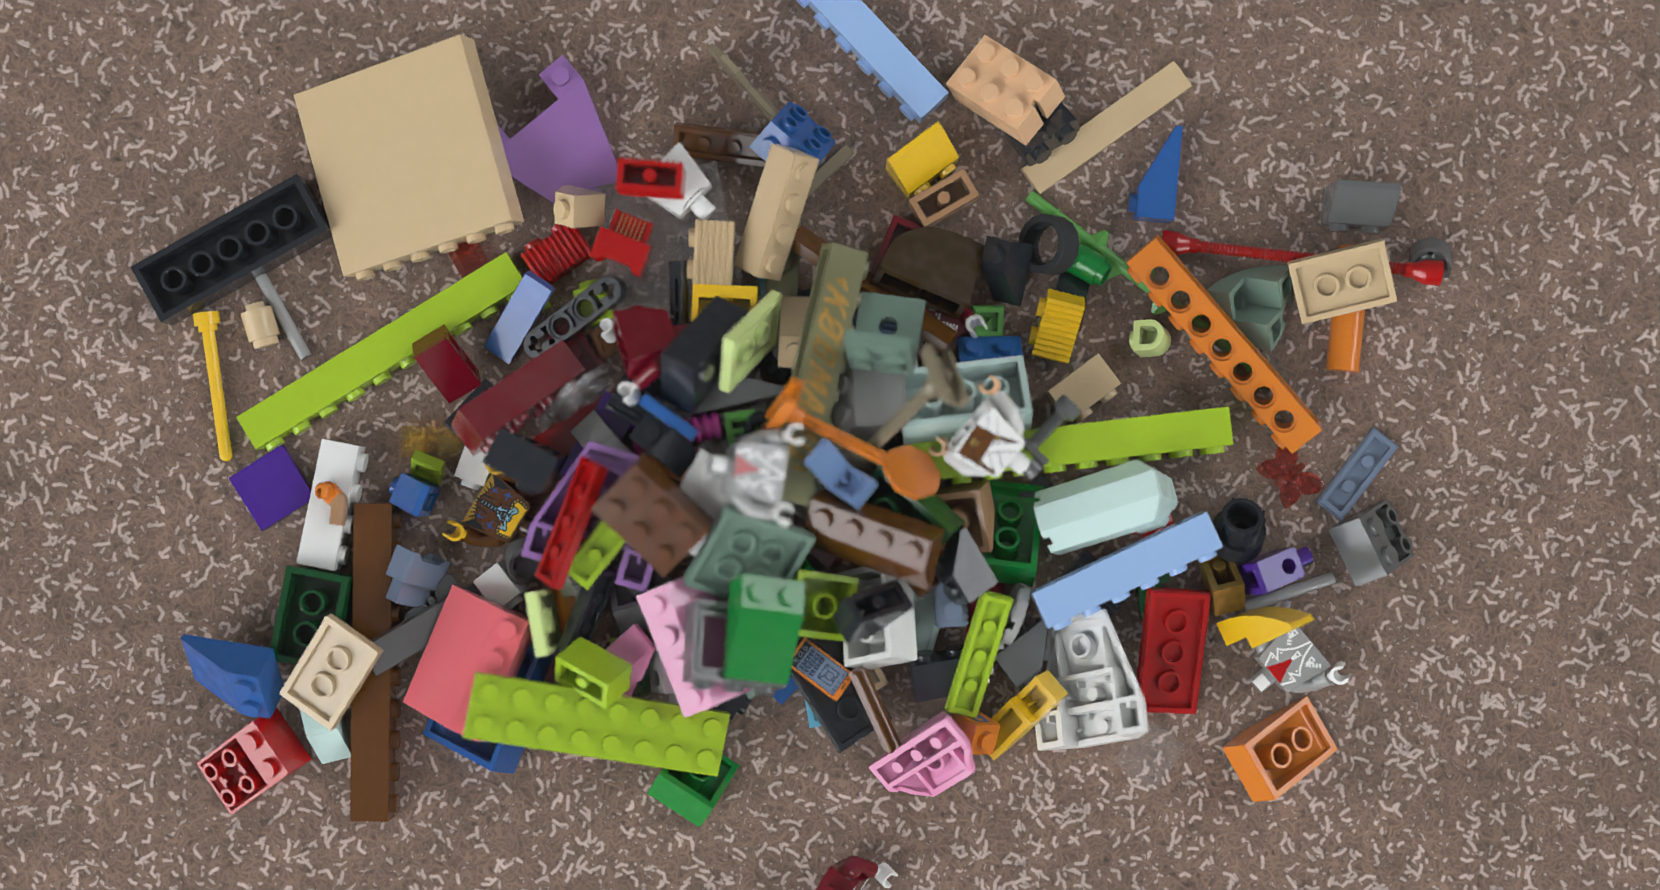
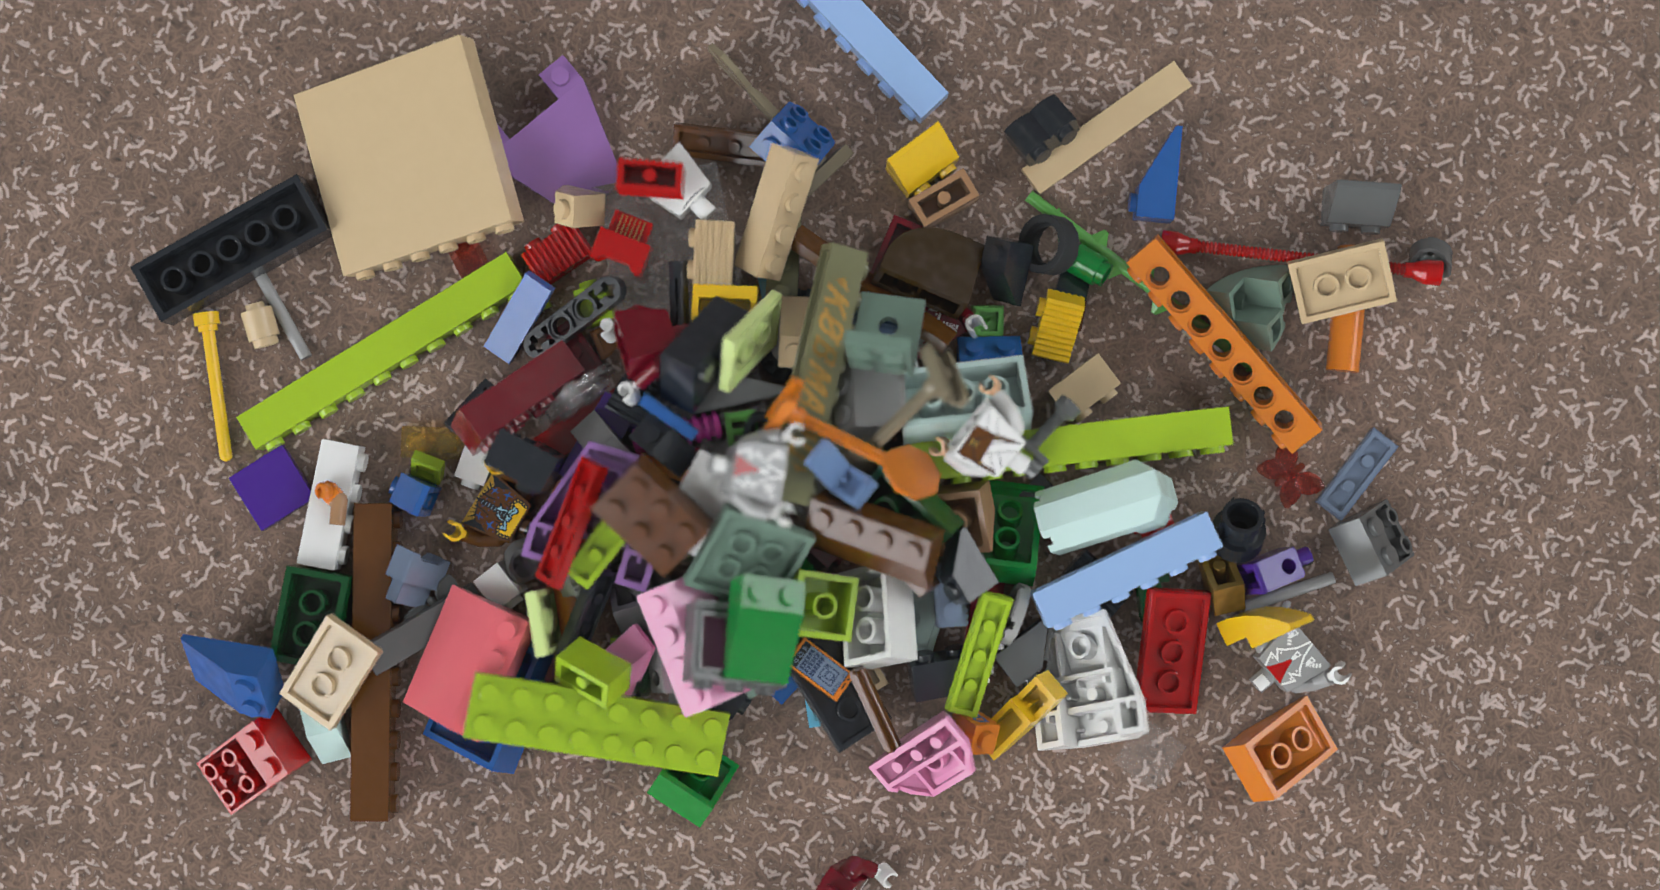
dark red panel [412,324,482,404] -> none
black slope [832,579,913,644] -> none
light nougat piece [946,35,1065,146] -> none
yellowish green plate [1129,319,1171,357] -> none

